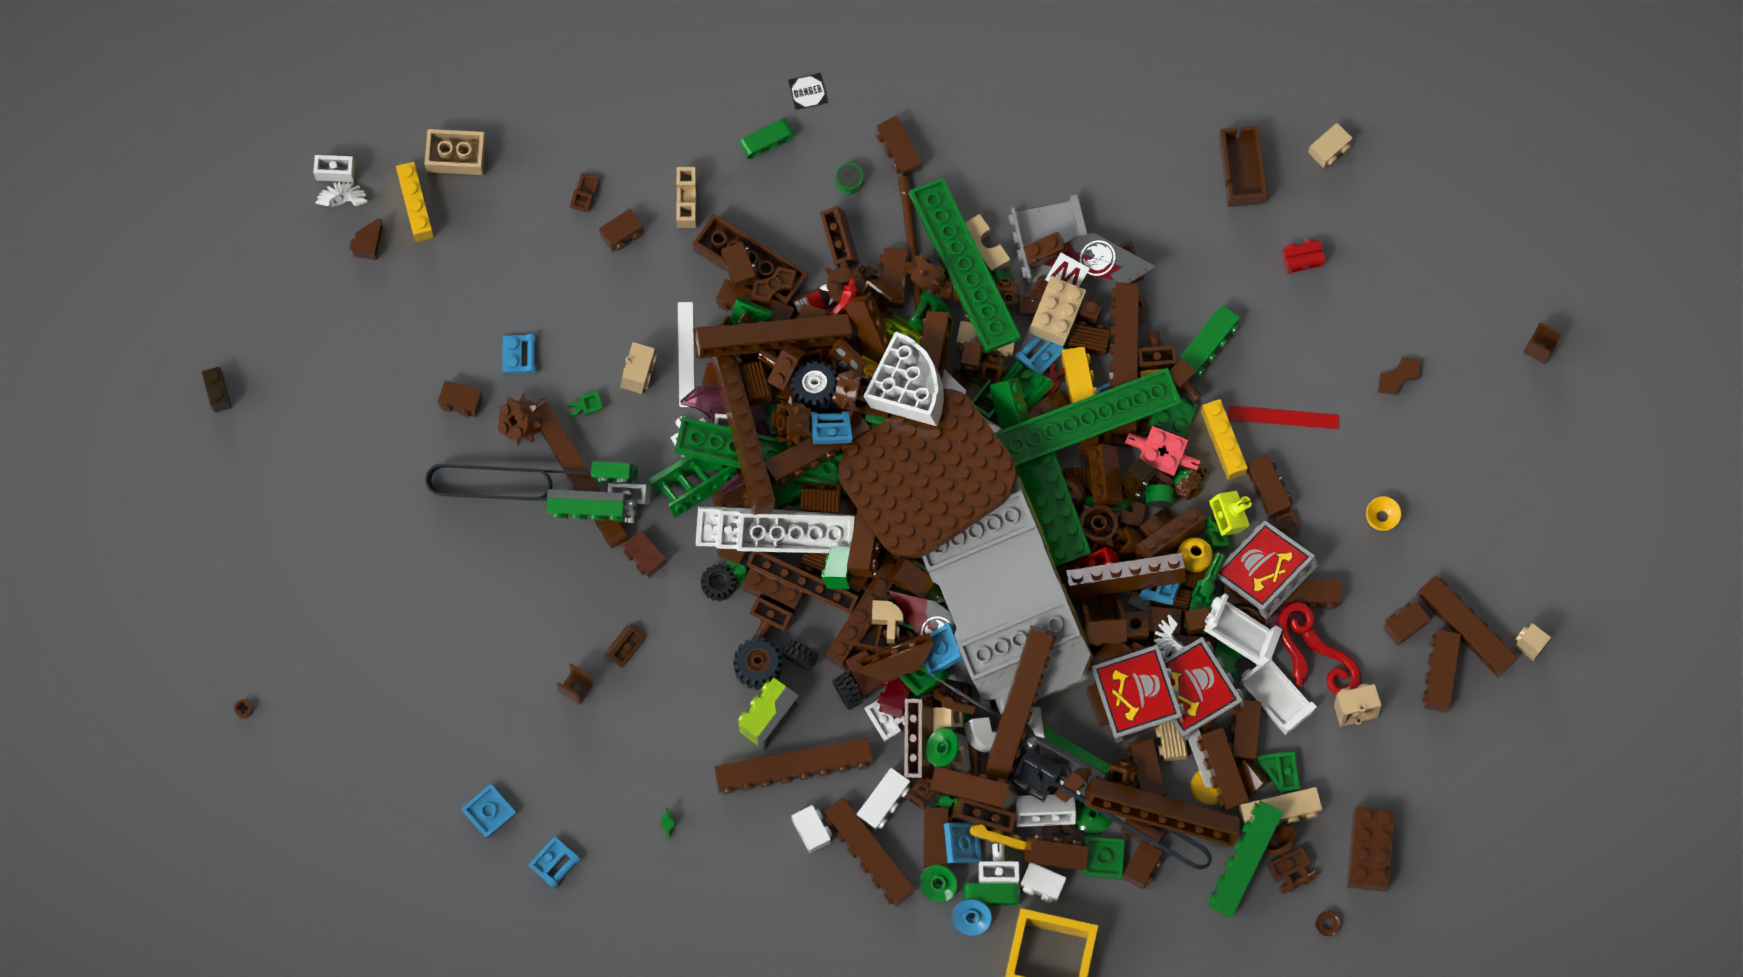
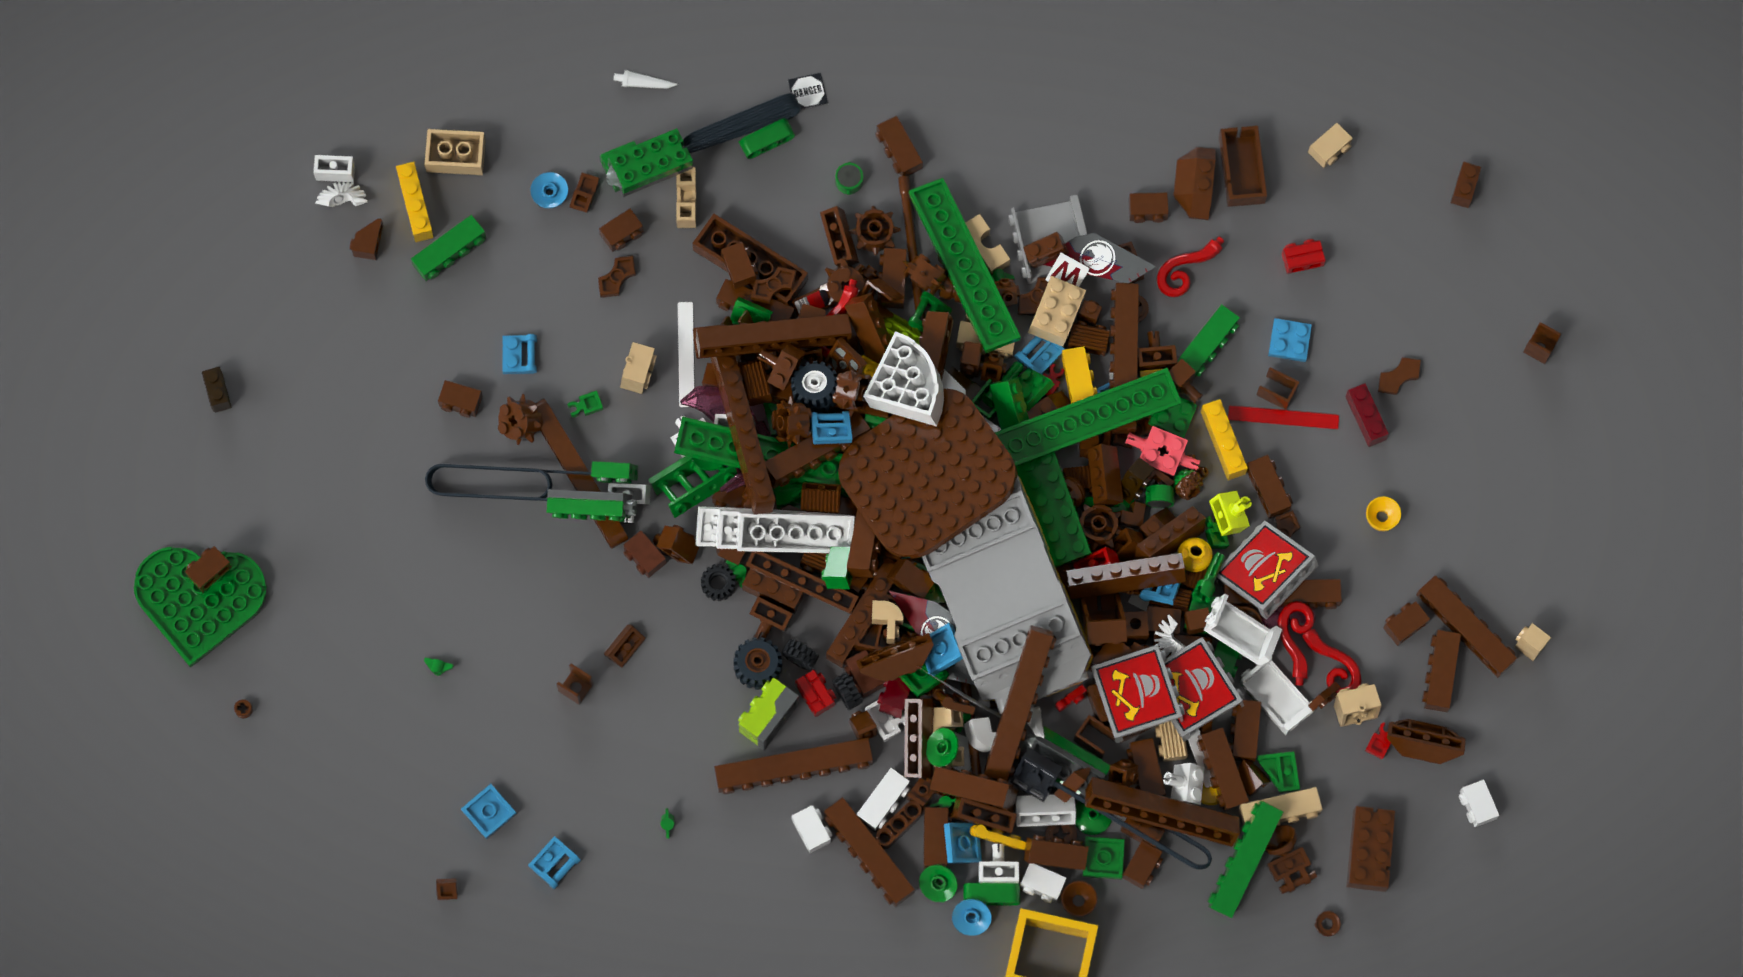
none -> green plate [134,547,267,668]
none -> reddish brown brick [185,546,232,593]
none -> green brick [411,215,486,281]
none -> green piece [424,657,454,676]
none -> reddish brown plate [436,878,458,900]
none -> dark azure dish [530,172,568,208]
none -> reddish brown tile [598,256,636,298]
none -> piece [600,93,801,197]
none -> white bar [614,70,679,89]
none -> reddish brown brick [653,525,699,564]
none -> red brick [795,670,836,717]
none -> reddish brown brick [849,206,901,255]
none -> reddish brown slope [849,710,877,740]
none -> reddish brown beam [876,801,922,849]
none -> red plate [1055,684,1087,713]
none -> reddish brown piece [1061,881,1097,917]
none -> reddish brown piece [1074,715,1115,759]
none -> reddish brown brick [1129,193,1169,223]
none -> red plant [1157,236,1224,297]
none -> white brick [1163,763,1205,806]
none -> reddish brown wedge [1173,147,1215,220]
none -> reddish brown piece [1256,367,1299,410]
none -> dark azure plate [1268,318,1312,362]
none -> reddish brown plate [1308,682,1341,711]
none -> dark red brick [1345,383,1389,447]
none -> red plate [1365,722,1391,760]
none -> reddish brown wedge [1387,719,1466,764]
none -> reddish brown brick [1450,162,1481,208]
none -> white brick [1459,780,1499,827]

